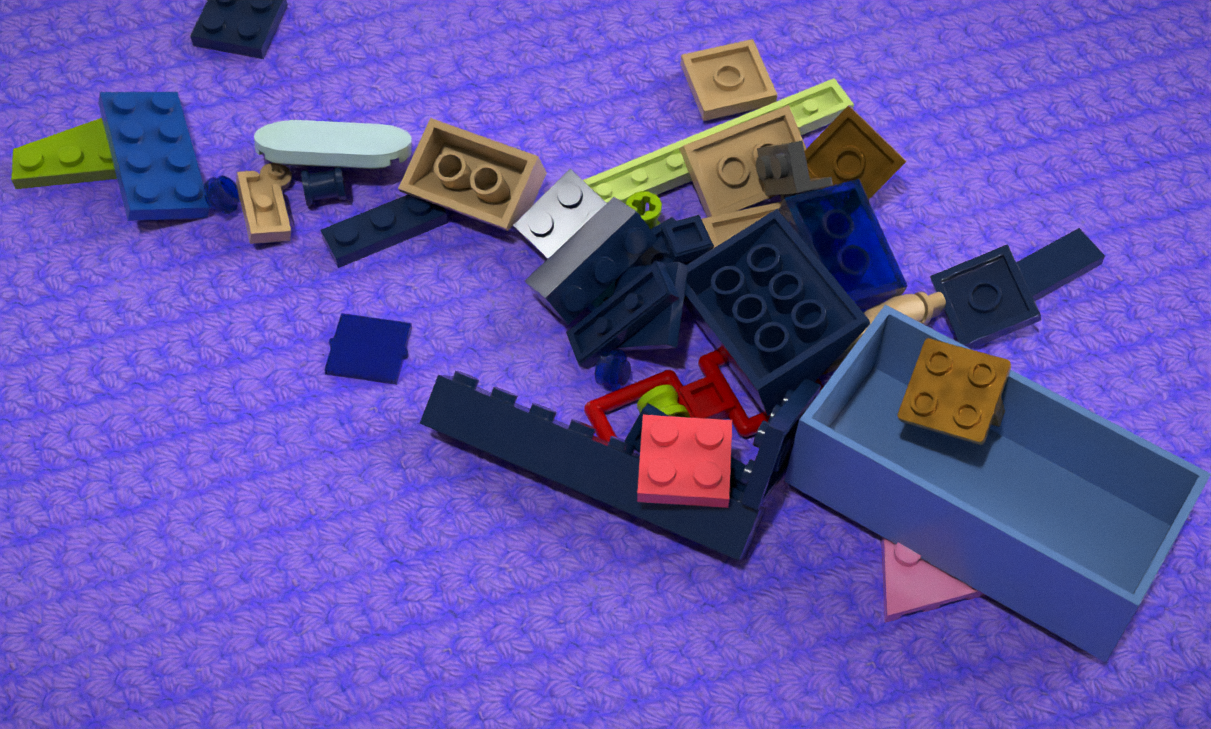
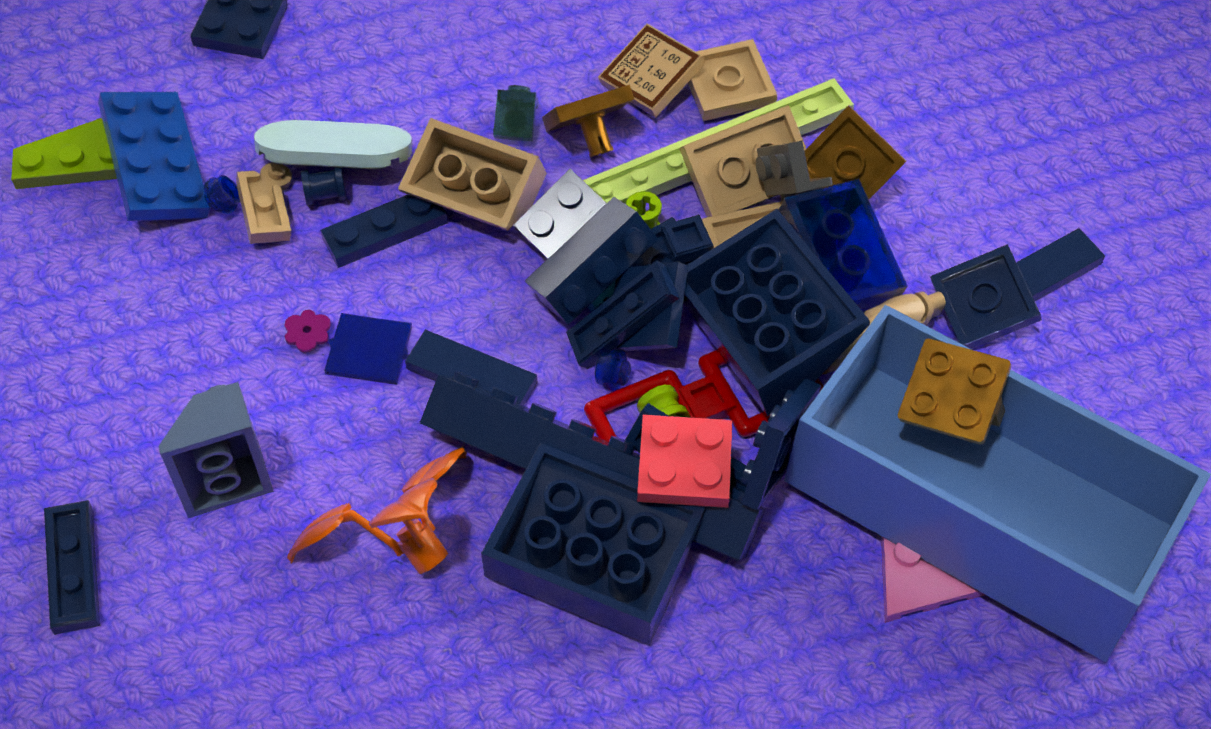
none -> dark blue tile [44,500,100,635]
none -> sand blue slope [158,382,274,518]
none -> magenta plant [285,310,331,353]
none -> orange plant [287,447,467,574]
none -> dark blue tile [405,329,538,406]
none -> dark blue slope [481,443,705,645]
none -> bracket [493,85,539,142]
none -> pearl gold tile [542,85,635,157]
none -> tile [598,24,705,118]

